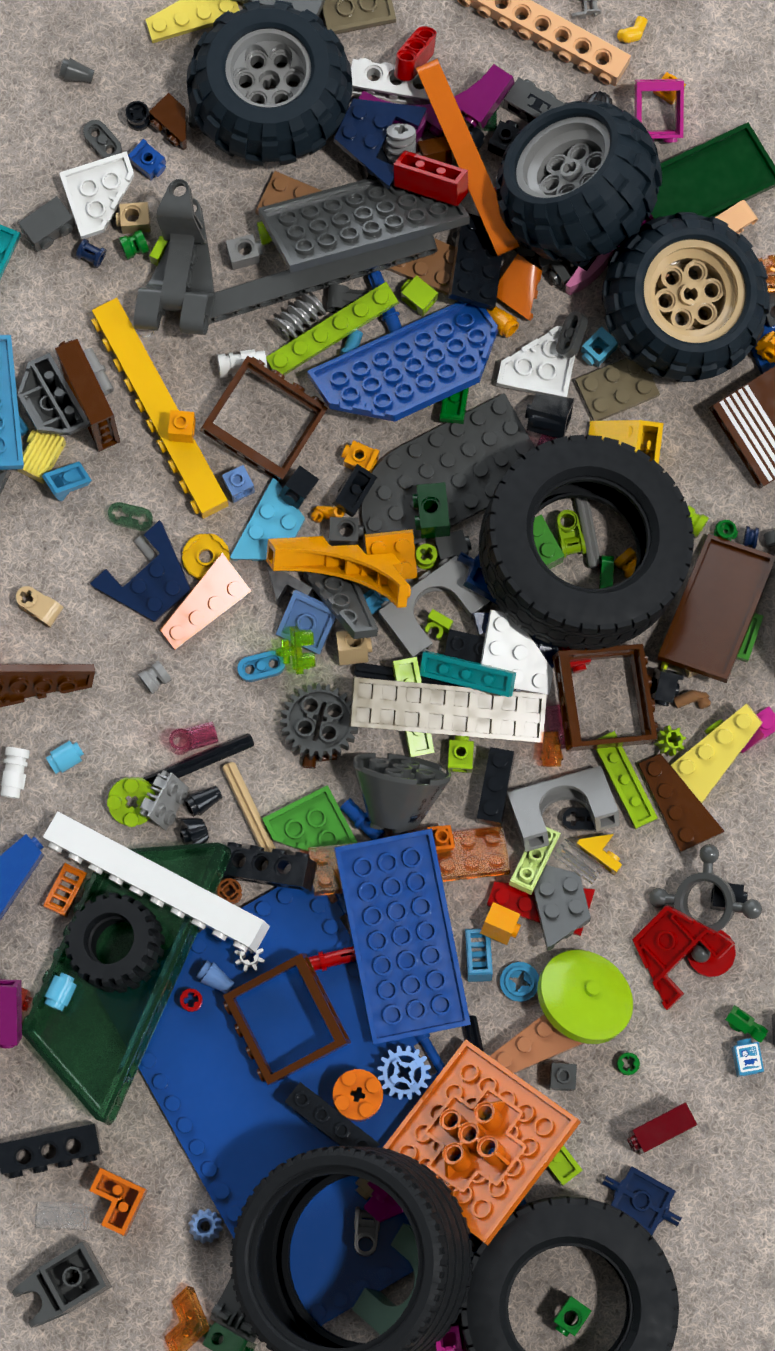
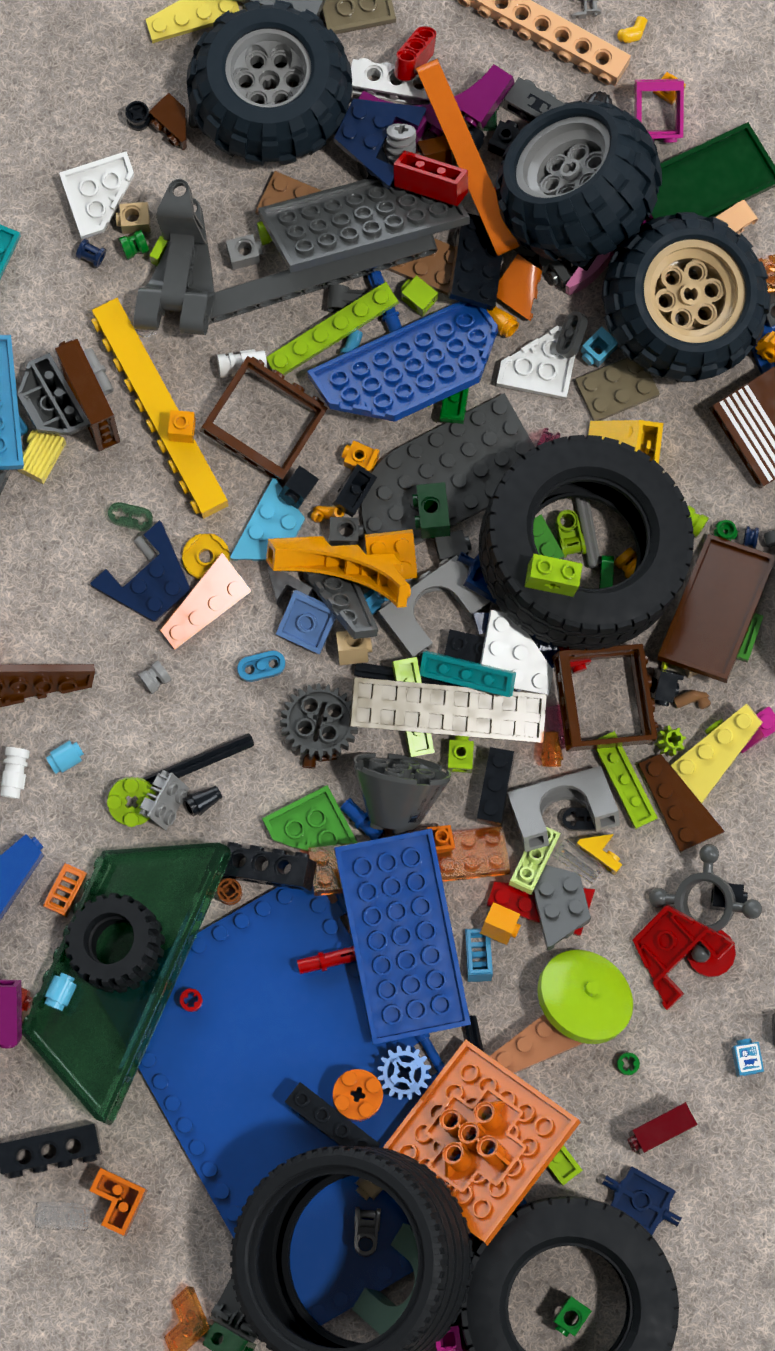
dark grey brick [12,1242,112,1328] -> none
tan piece [16,586,64,628] -> none
dark grey brick [18,196,75,252] -> none
dark azure slope [42,461,92,501] -> none
white brick [43,811,270,953] -> none
dark grey cone [59,58,95,83] -> none
dark grey plate [83,120,122,159] -> none
blue brick [128,139,166,181] -> none
clear pink piece [169,721,218,755] -> none
black piece [179,818,209,851] -> none
light blue piece [188,1209,223,1244] -> none
medium blue cone [196,960,234,994] -> none
medium blue brick [222,465,255,503] -> none
tan axle [222,762,276,865] -> none
reddish brown window [223,953,351,1085] -> none
white gear [235,948,265,972] -> none
light grey piece [273,292,326,340] -> none
clear neon green hips [275,626,316,675] -> none
dark pink slope [364,1181,403,1222] -> none
lime bush [416,544,437,570] -> none
lime tile [425,609,453,640] -> none
dark azure gear [500,962,539,1002] -> none
black torso [525,393,574,438] -> none
dark grey brick [549,1063,577,1092] -> none
green plate [725,1005,769,1043] -> none
none -> lime brick [525,554,583,597]

